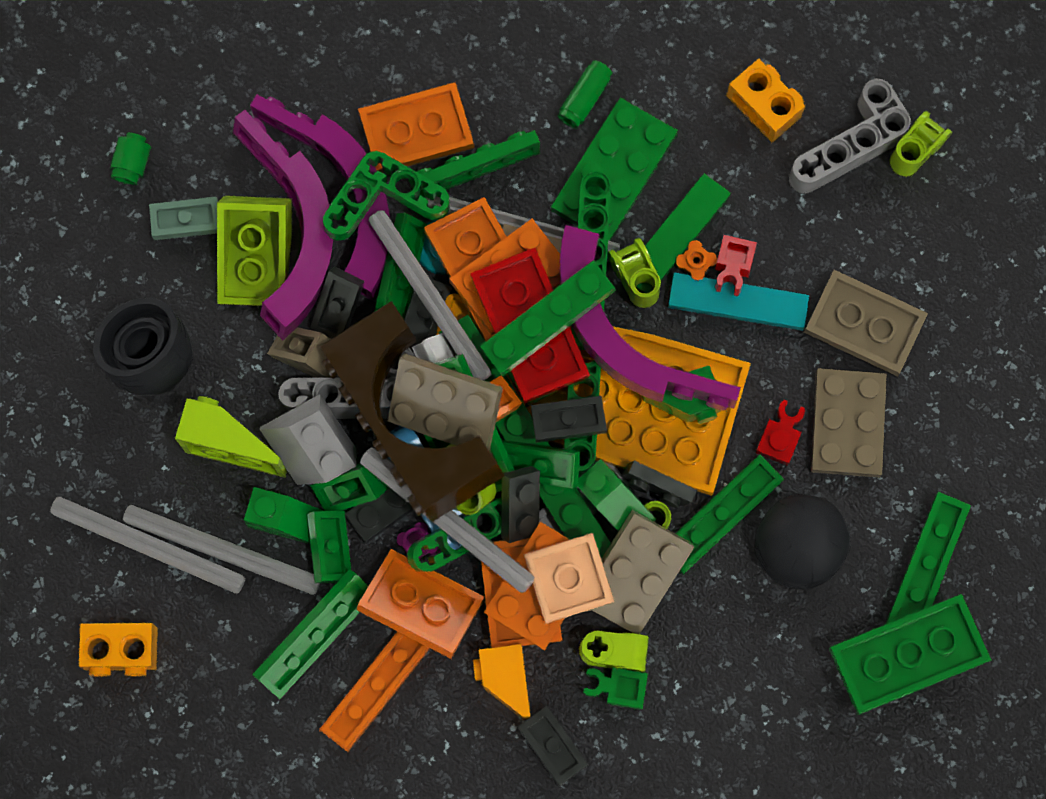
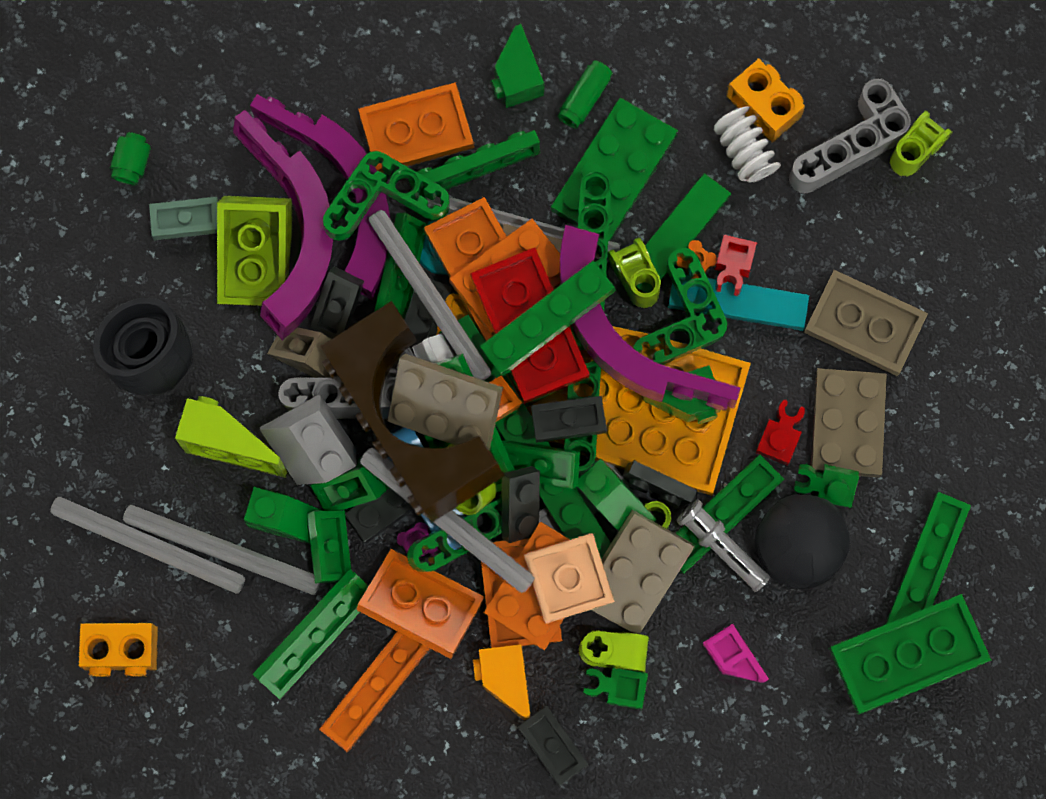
none -> green slope [491,24,544,108]
none -> green beam [633,247,727,365]
none -> light grey pin [676,499,770,592]
none -> dark pink tile [702,624,769,683]
none -> white piece [714,107,781,182]
none -> green plate [794,464,859,508]

